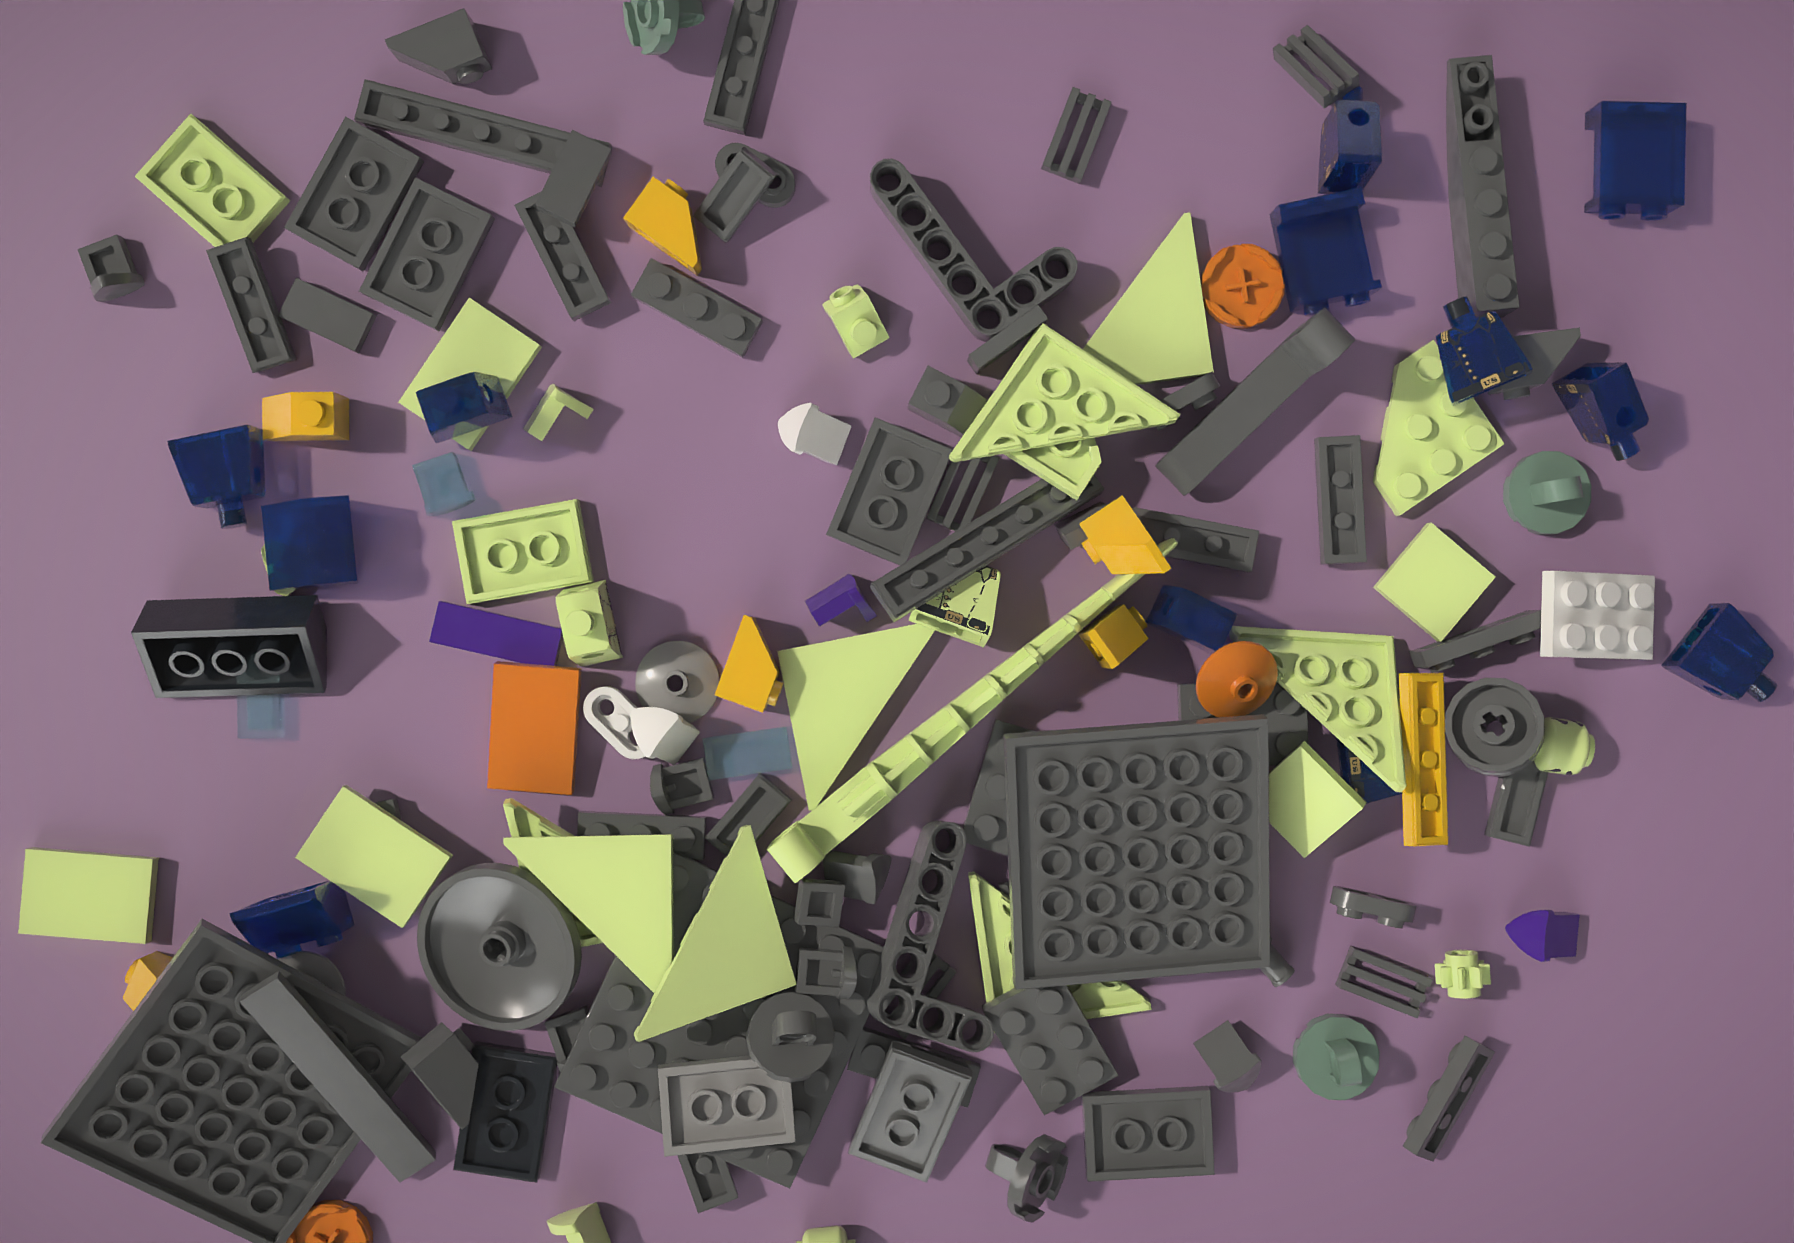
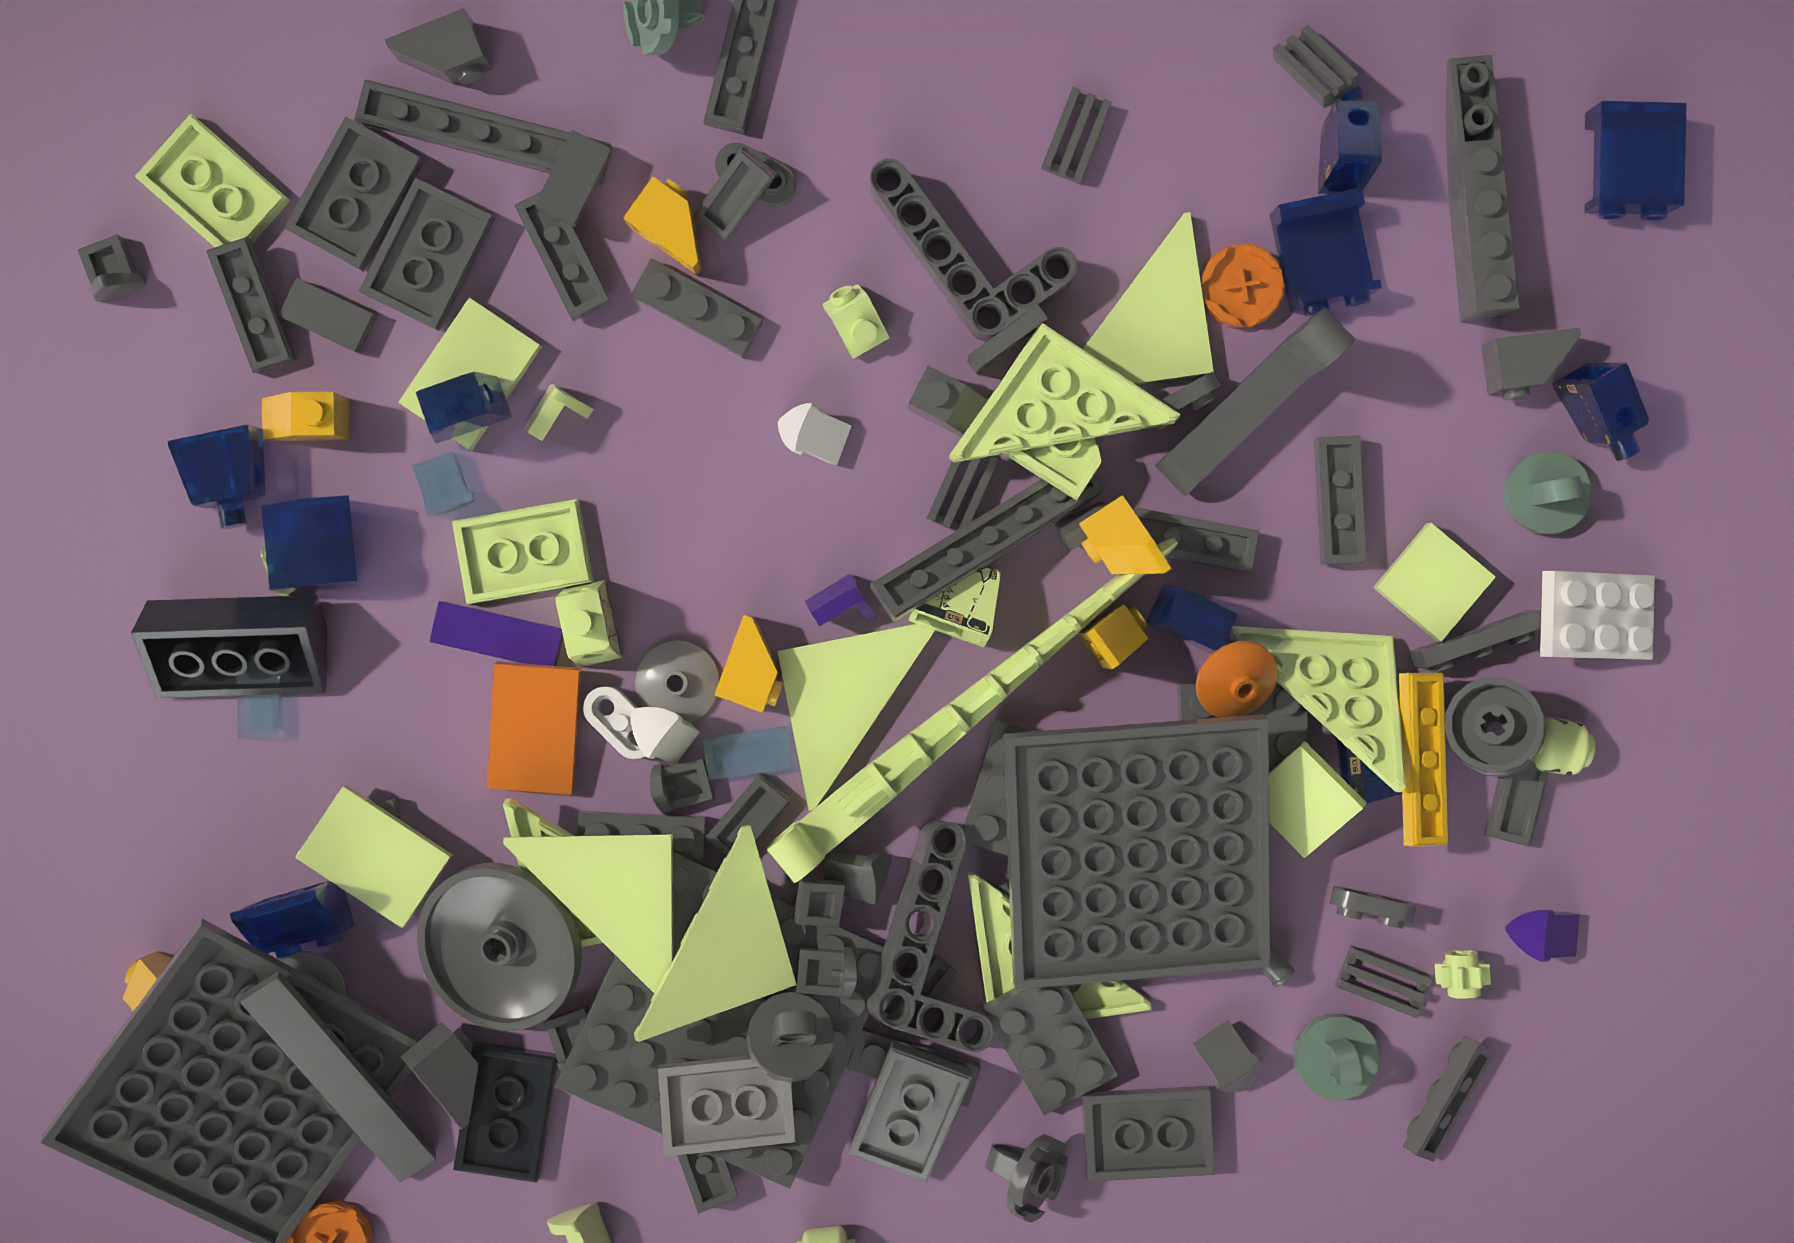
yellowish green tile [18,847,159,944] -> none
dark grey plate [826,417,953,566] -> none
yellowish green plate [1373,340,1504,516] -> none
clear blue torso [1436,296,1533,407] -> none
clear blue torso [1661,603,1777,702] -> none

